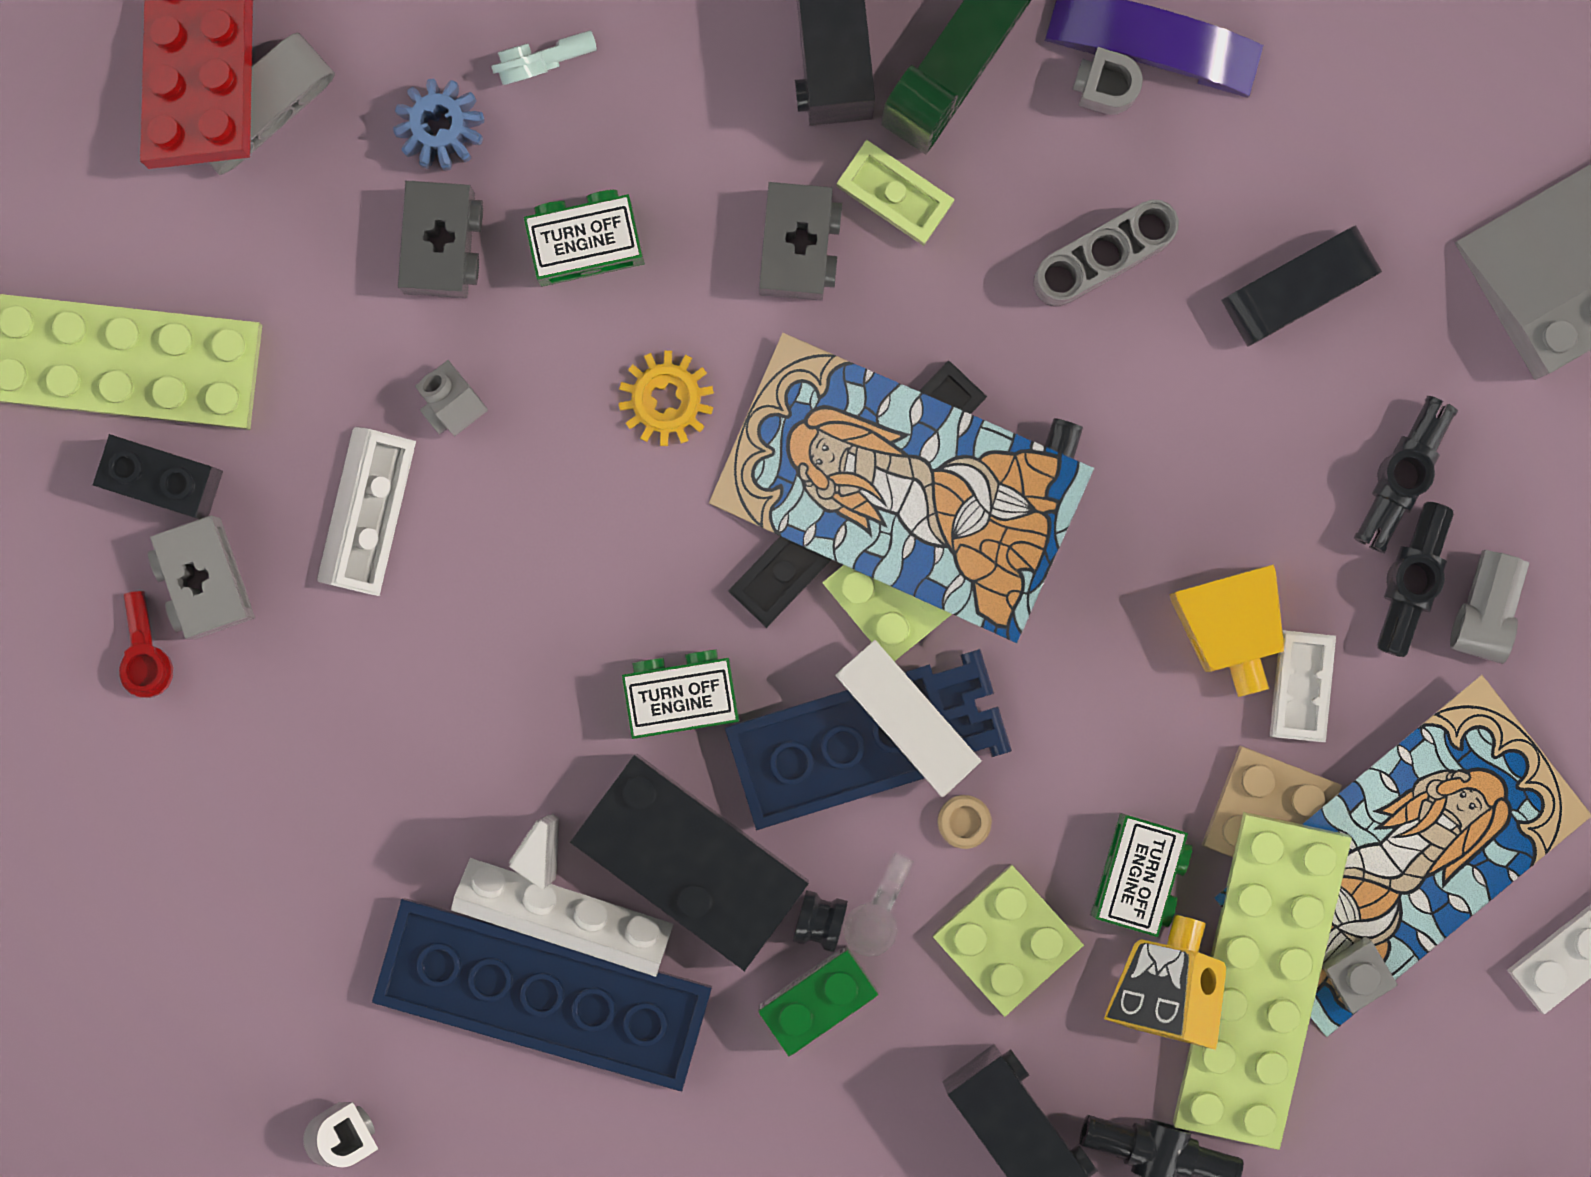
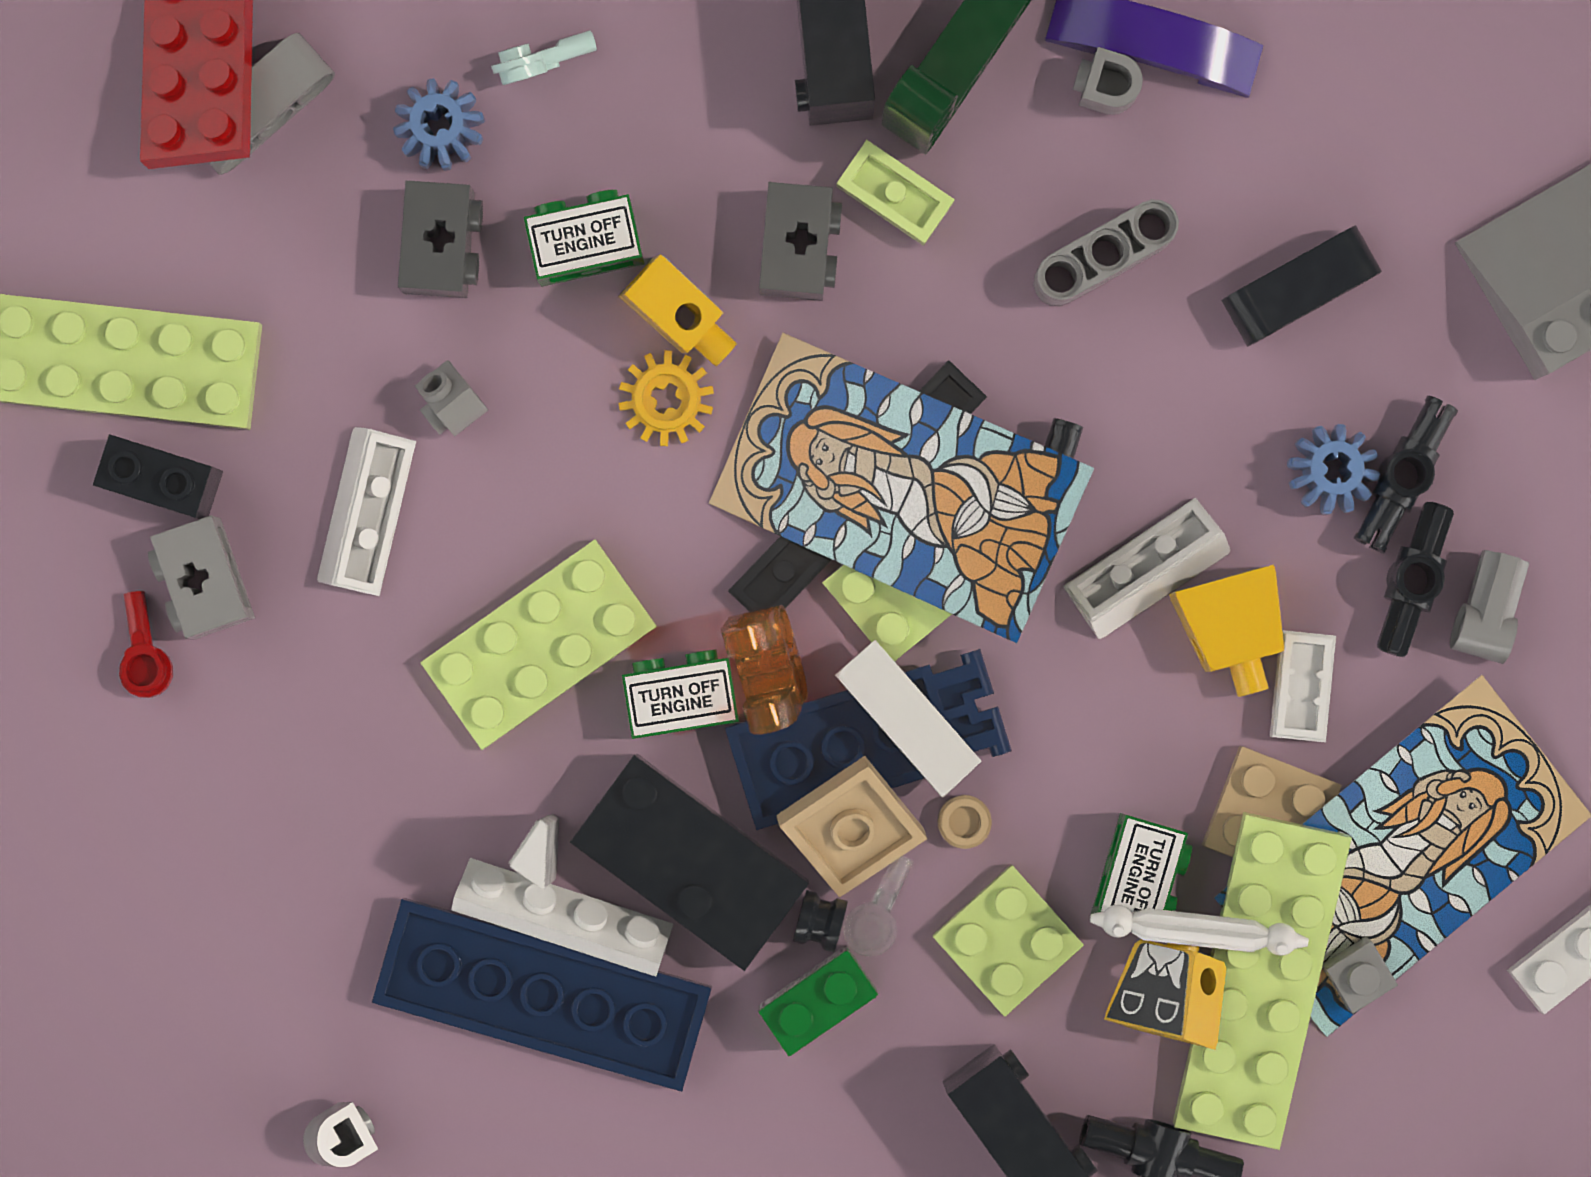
none -> yellowish green plate [420,540,657,750]
none -> yellow torso [618,254,737,367]
none -> clear orange piece [721,605,808,734]
none -> tan plate [776,756,927,898]
none -> white slope [1063,497,1230,639]
none -> white wheel [1090,905,1309,956]
none -> medium blue gear [1287,424,1380,515]

